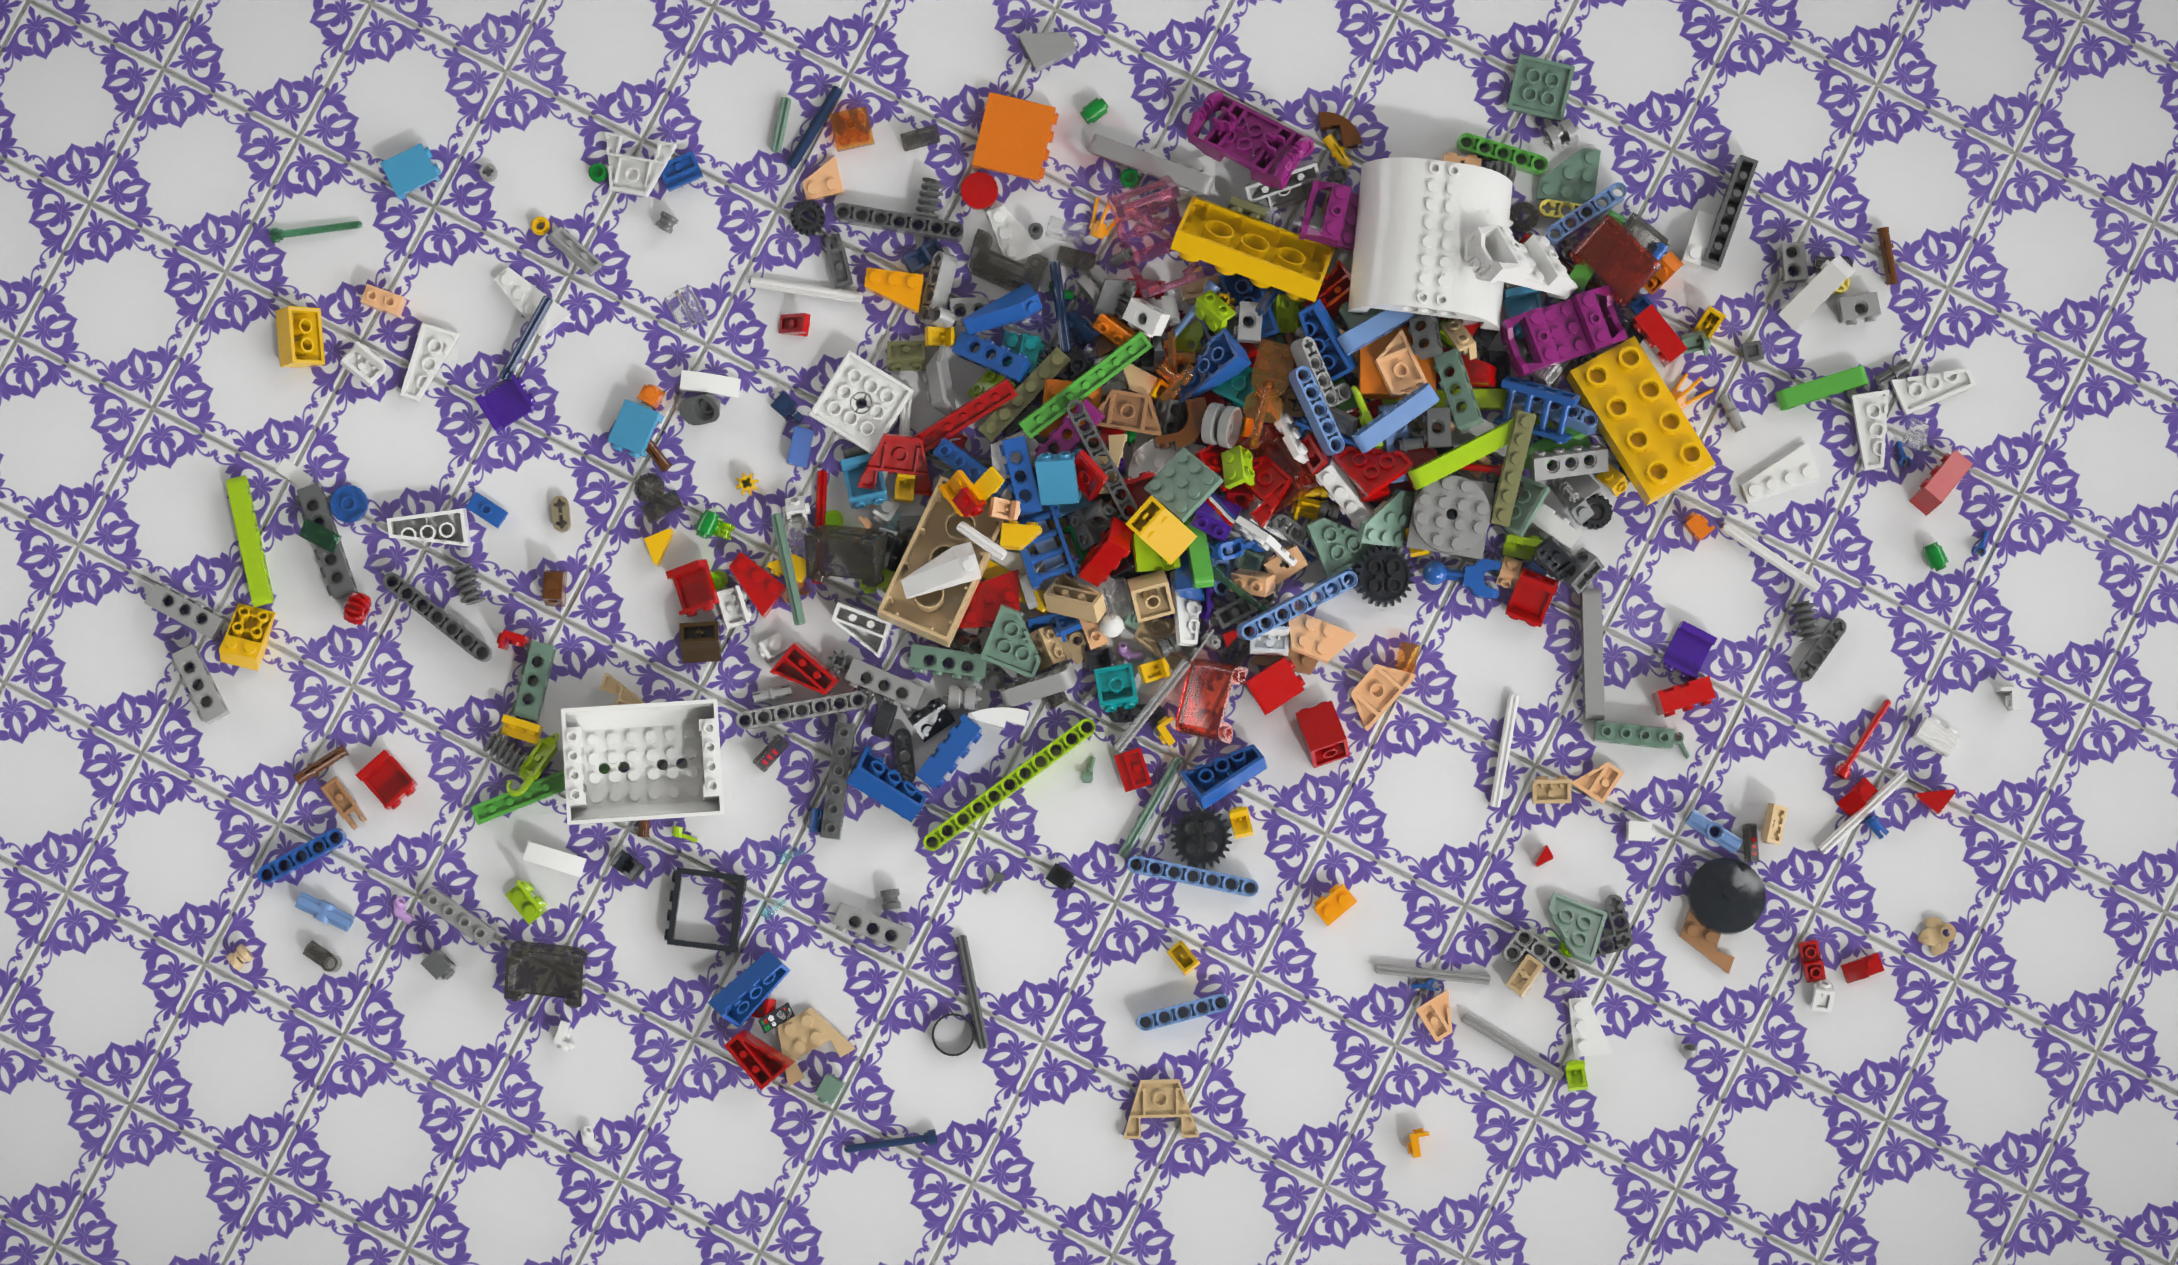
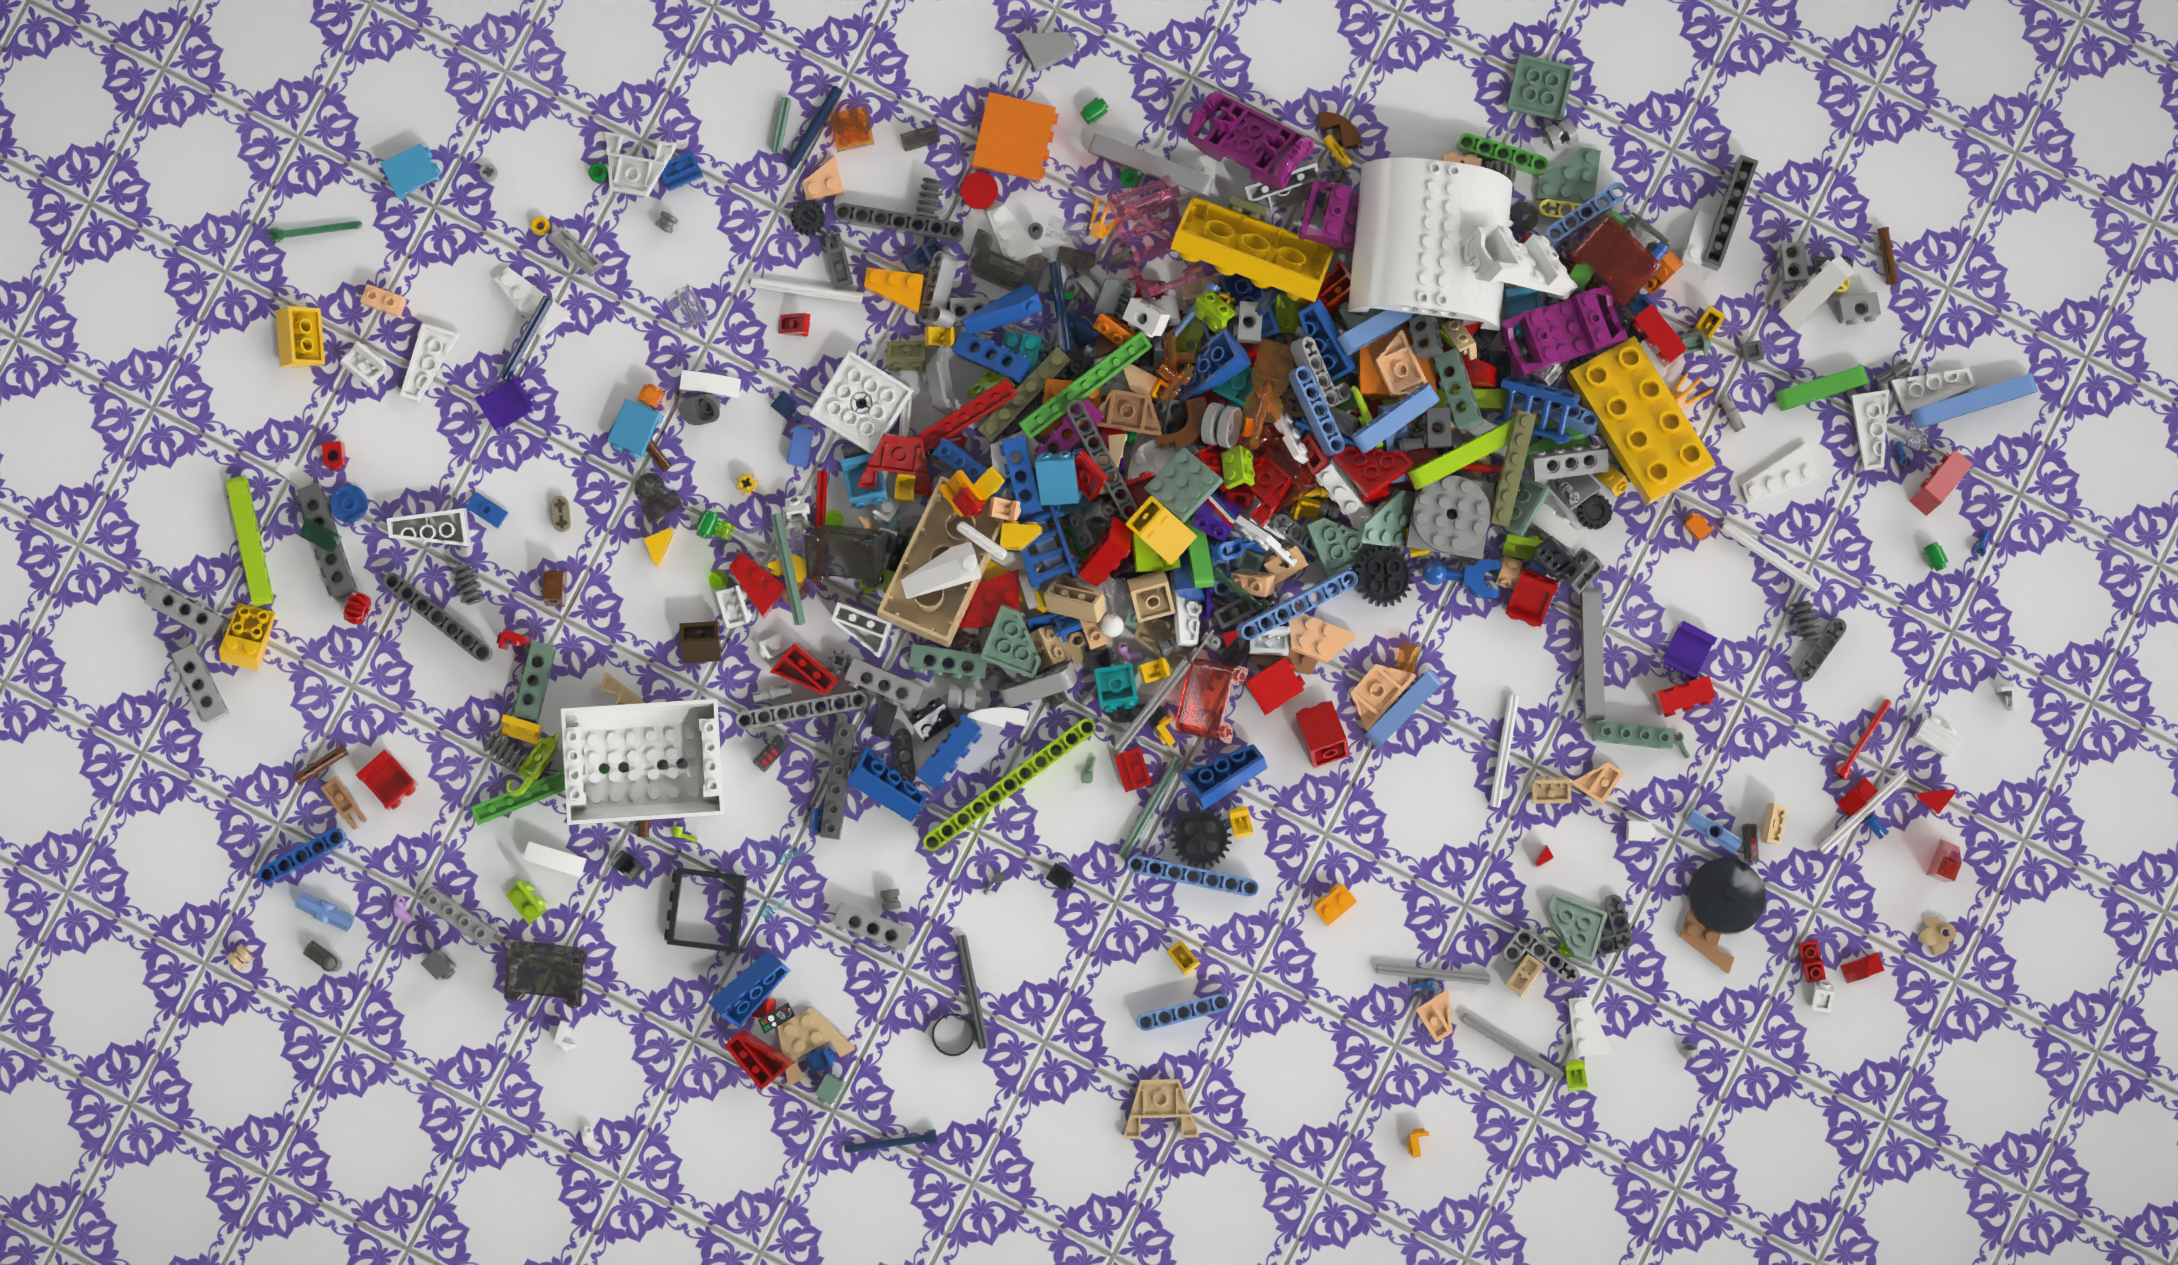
red panel [665,559,720,618] -> none
plate [1567,498,1595,525] -> none
none -> red brick [322,441,346,471]
none -> clear panel [738,525,779,569]
none -> blue bracket [806,1047,836,1073]
none -> medium blue beam [1364,669,1443,749]
none -> medium blue beam [1910,373,2038,429]
none -> clear red slope [1926,839,1962,882]

